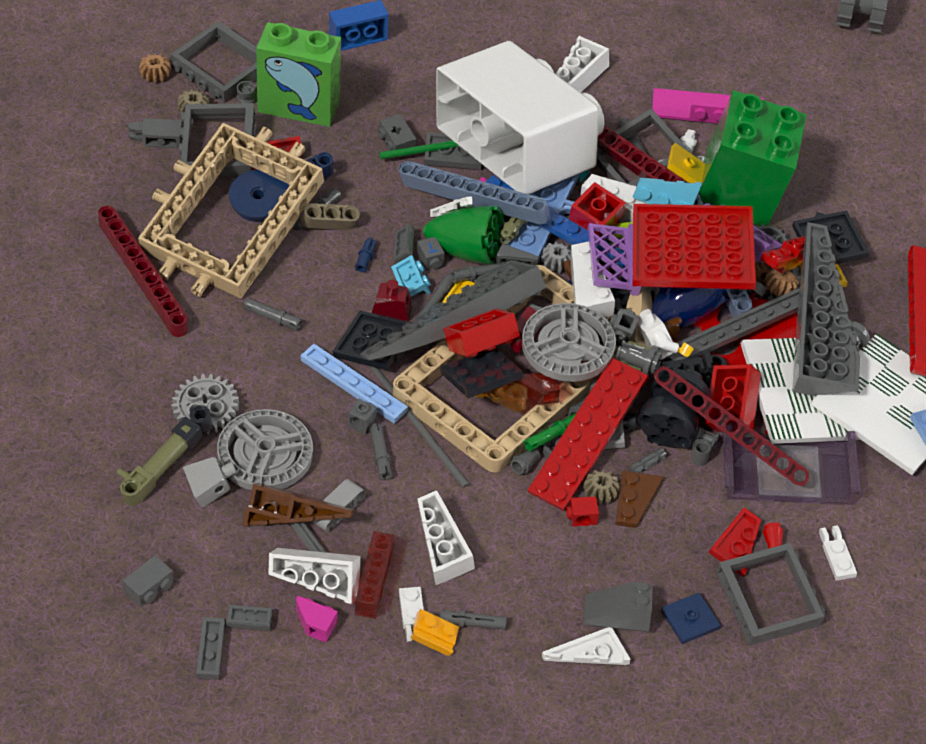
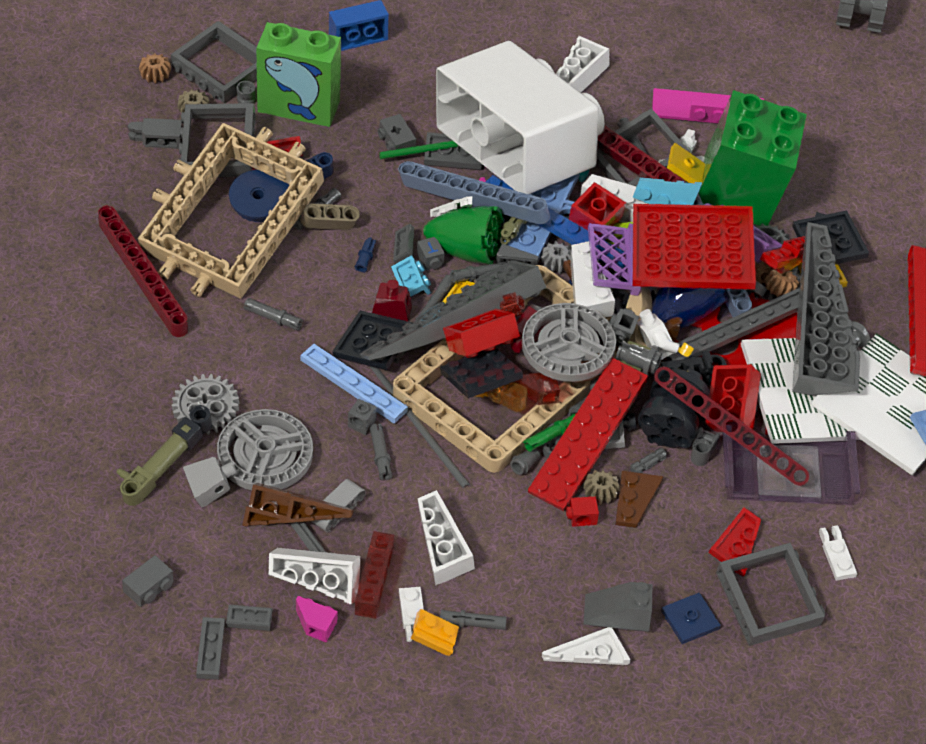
red cone [762,522,783,549] -> none
none -> clear red gear [500,292,525,317]

